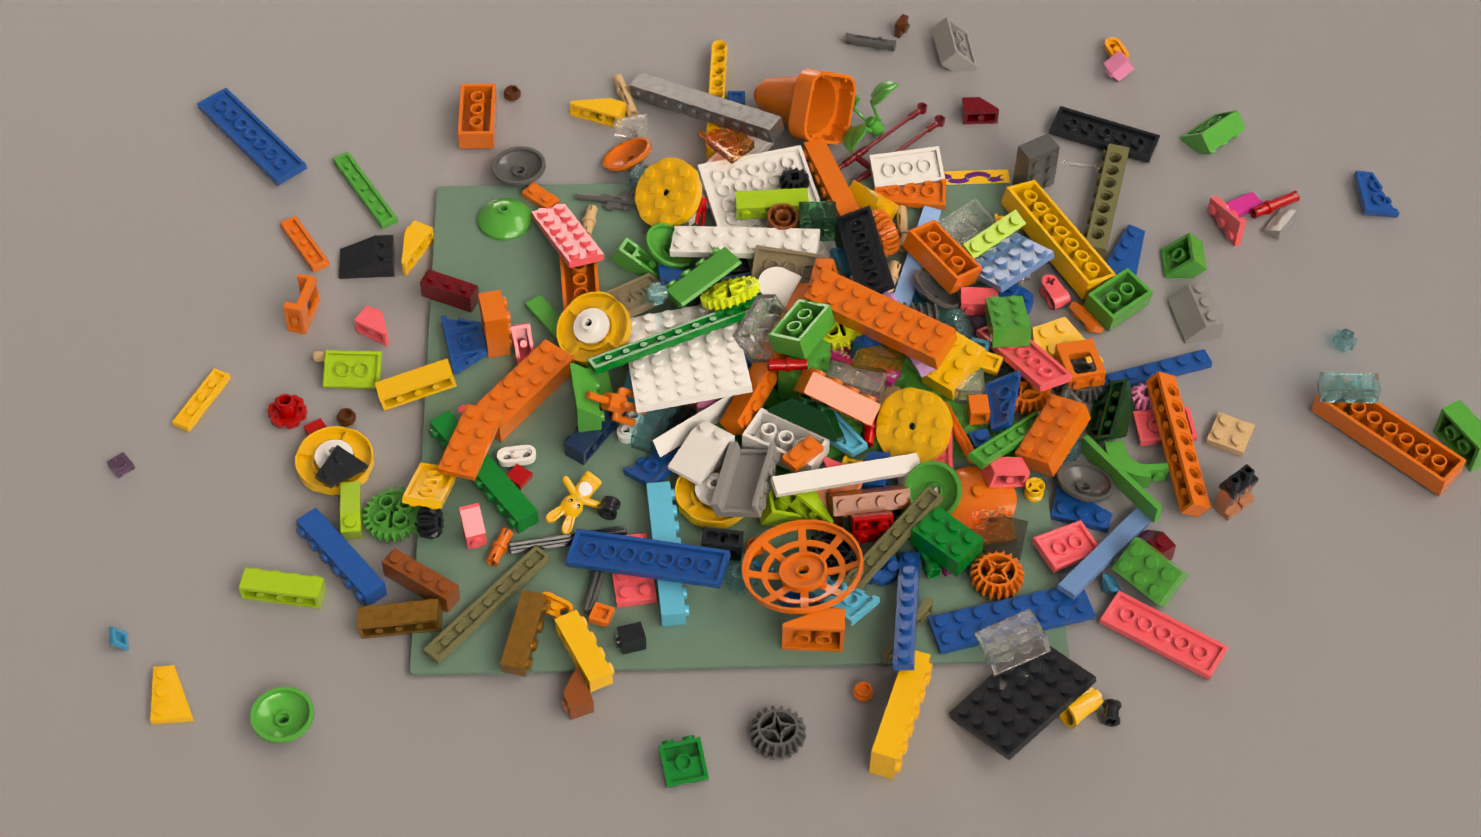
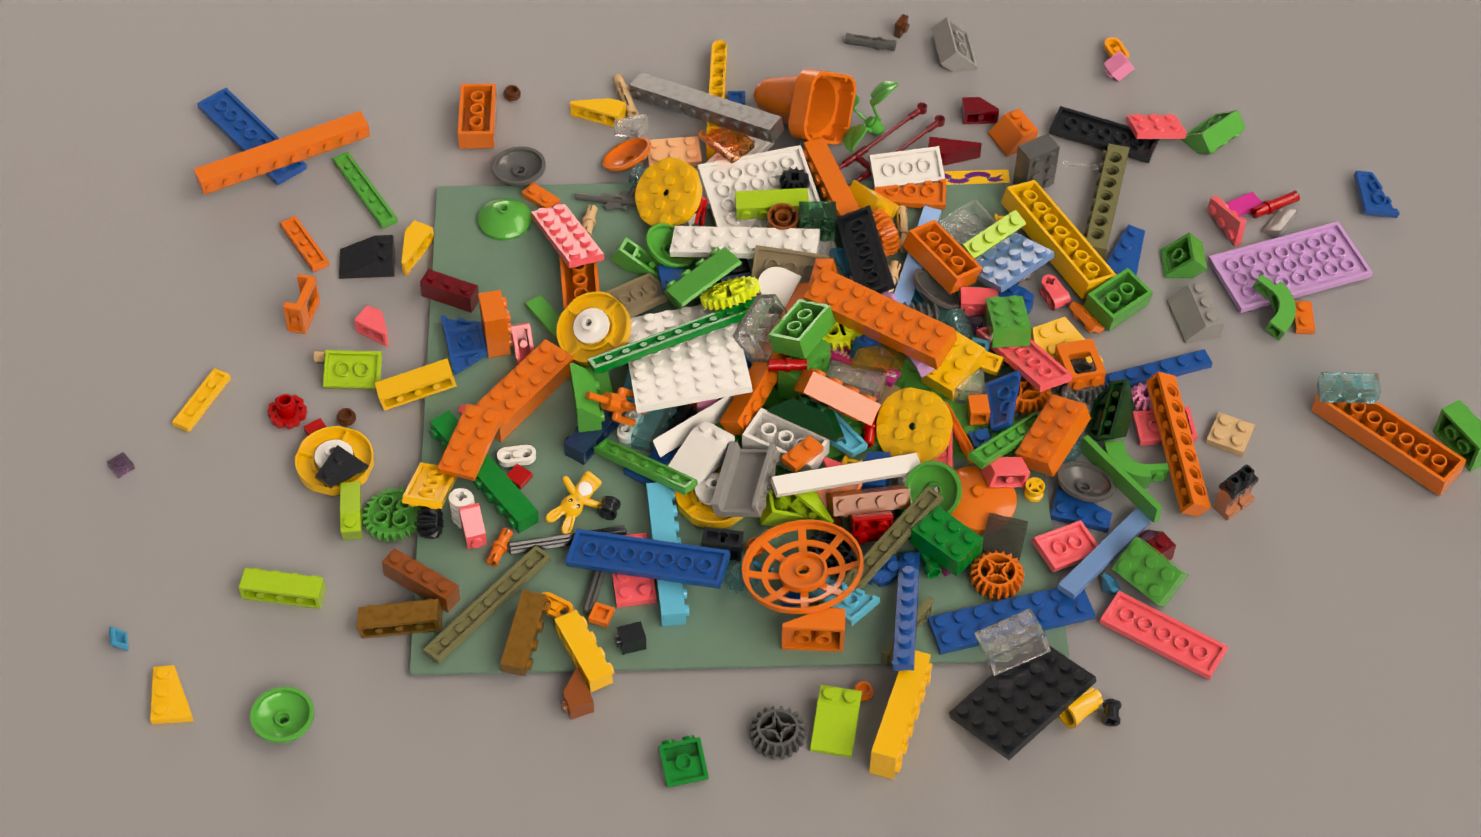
blue brick [296,508,387,606] -> none
clear light blue gear [646,282,668,306] -> none
clear orange plate [971,507,1016,545] -> none
clear light blue gear [1332,328,1357,352] -> none
none -> orange brick [194,111,370,195]
none -> white piece [449,488,475,529]
none -> bright green tile [594,438,698,495]
none -> light nougat plate [648,136,702,167]
none -> lime slope [810,685,862,758]
none -> dark red slope [928,137,982,166]
none -> orange slope [988,108,1038,157]
none -> coral plate [1125,114,1187,139]
none -> lavender plate [1208,221,1373,313]
none -> bright green arch [1252,274,1296,341]
none -> orange plate [1294,301,1315,334]

